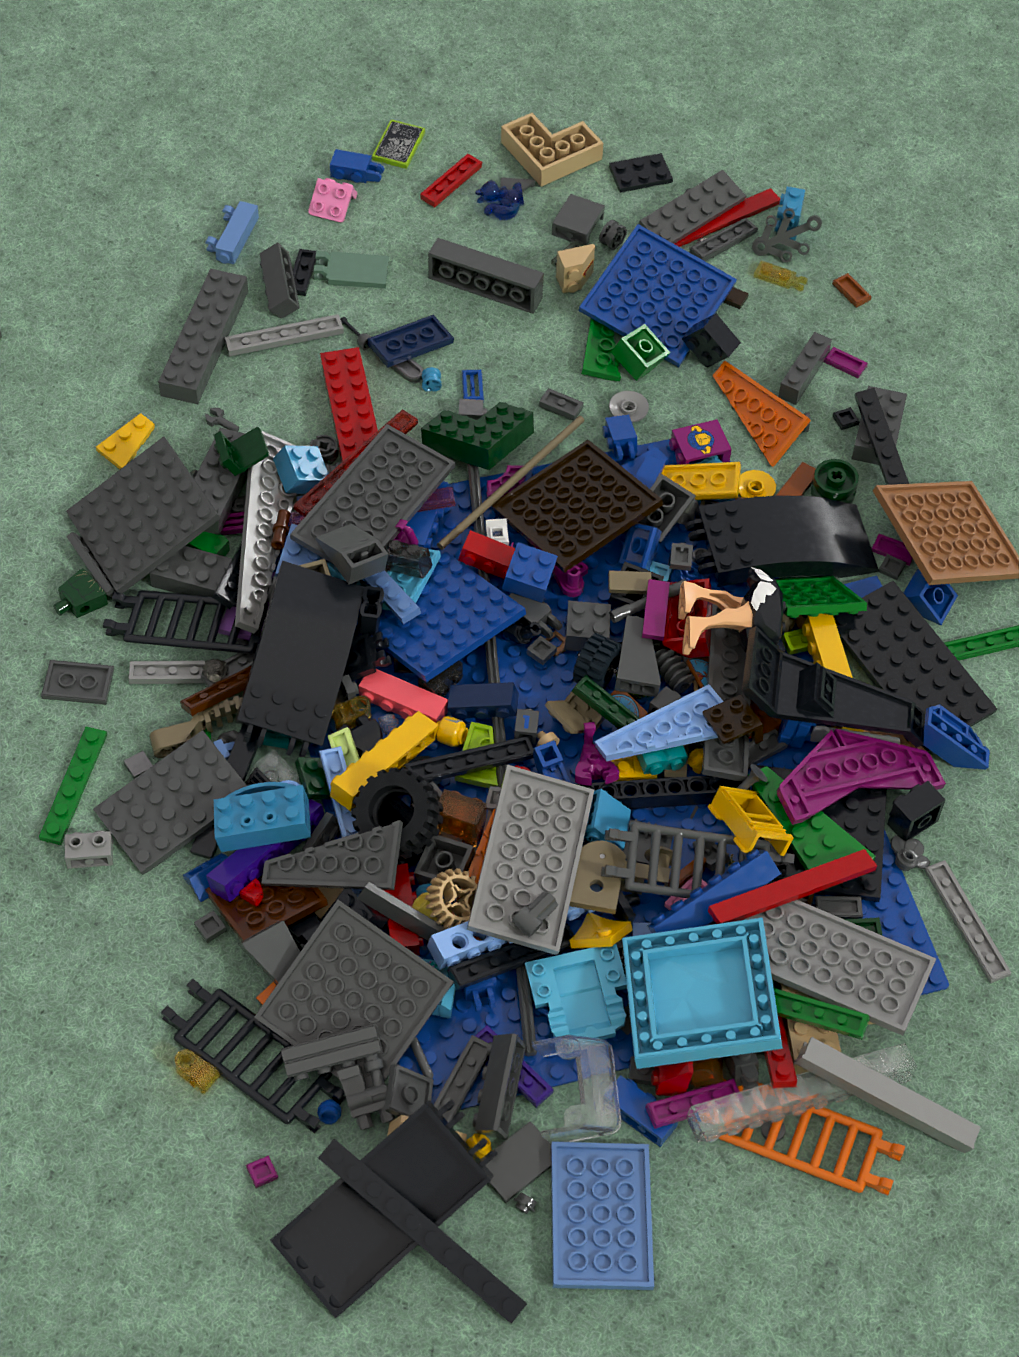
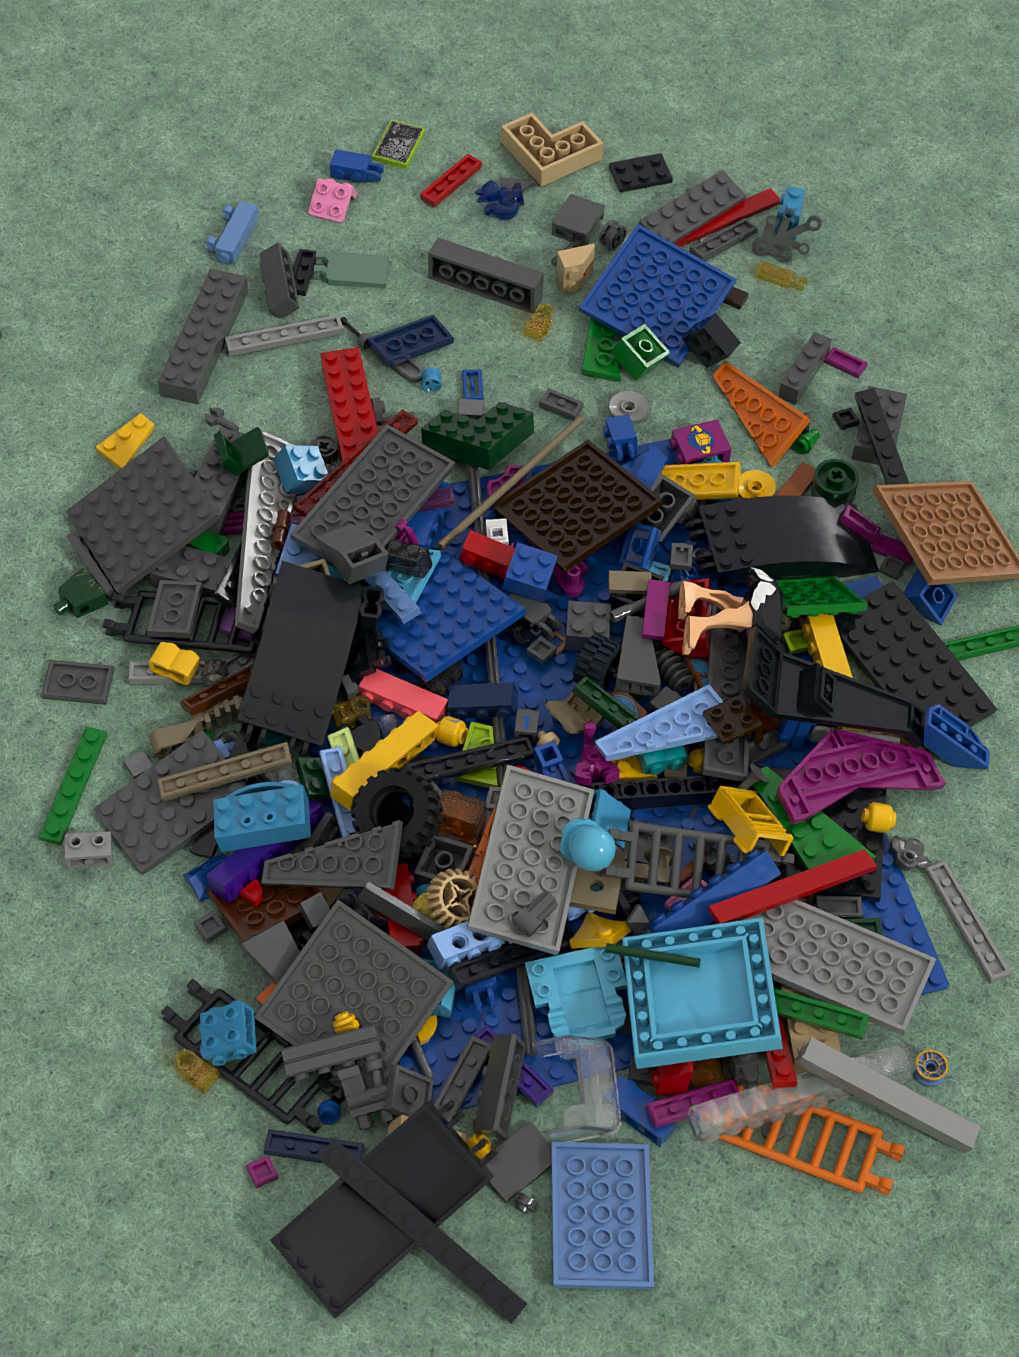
dark orange tile [832,273,872,308] -> none
black brick [887,781,946,841] -> none
none -> dark grey plate [147,580,203,638]
none -> yellow brick [149,642,200,685]
none -> dark tan tile [157,742,293,802]
none -> dark azure brick [199,1000,256,1066]
none -> dark blue tile [263,1129,364,1163]
none -> dark grey brick [297,892,330,930]
none -> yellow plate [332,1011,359,1034]
none -> dark grey bracket [371,397,415,426]
none -> yellow tile [417,1015,437,1045]
none -> clear yellow piece [524,304,554,342]
none -> medium azure tile [558,818,616,872]
none -> dark green bar [605,943,701,968]
none -> dark grey slope [626,904,650,936]
none -> green cone [793,429,820,454]
none -> magenta tile [839,505,881,544]
none -> yellow head [861,802,896,834]
none -> medium blue wheel [912,1049,949,1087]

